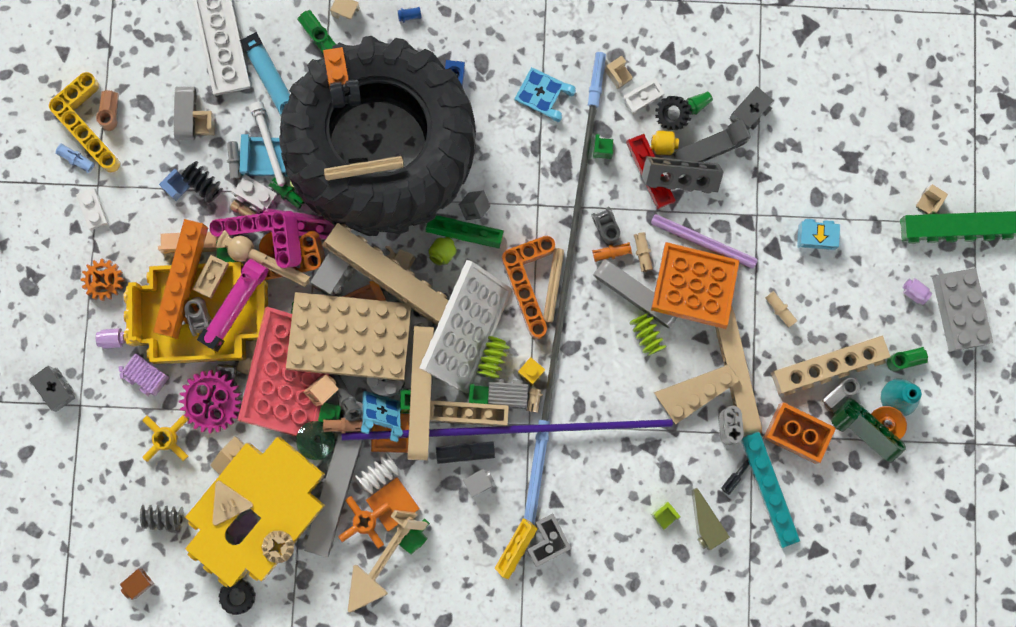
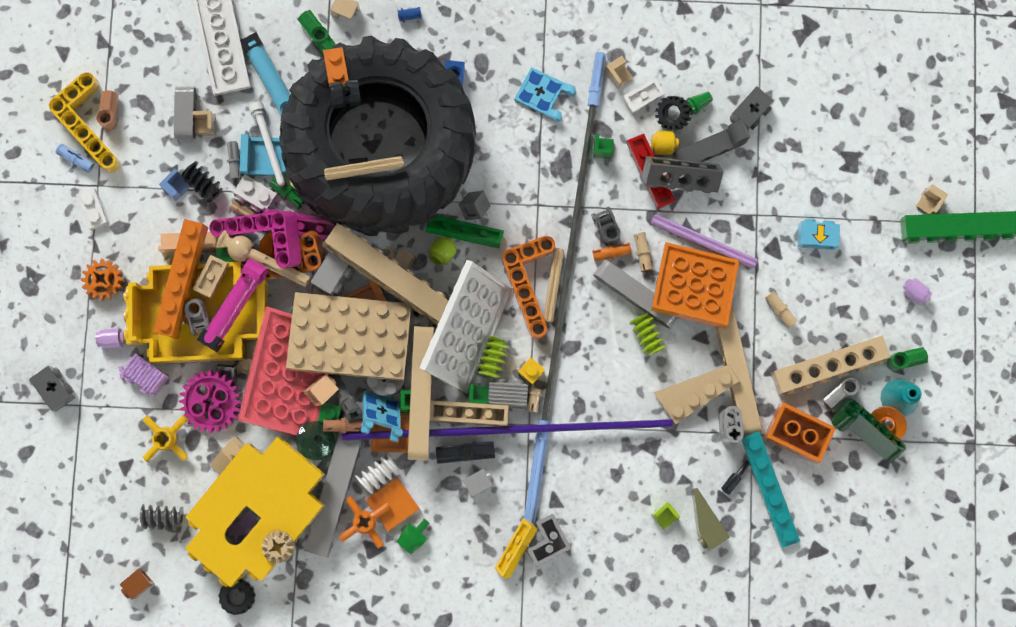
tan piece [212,481,253,525] -> none
tan piece [348,510,428,612] -> none
light grey brick [932,268,993,352] -> none

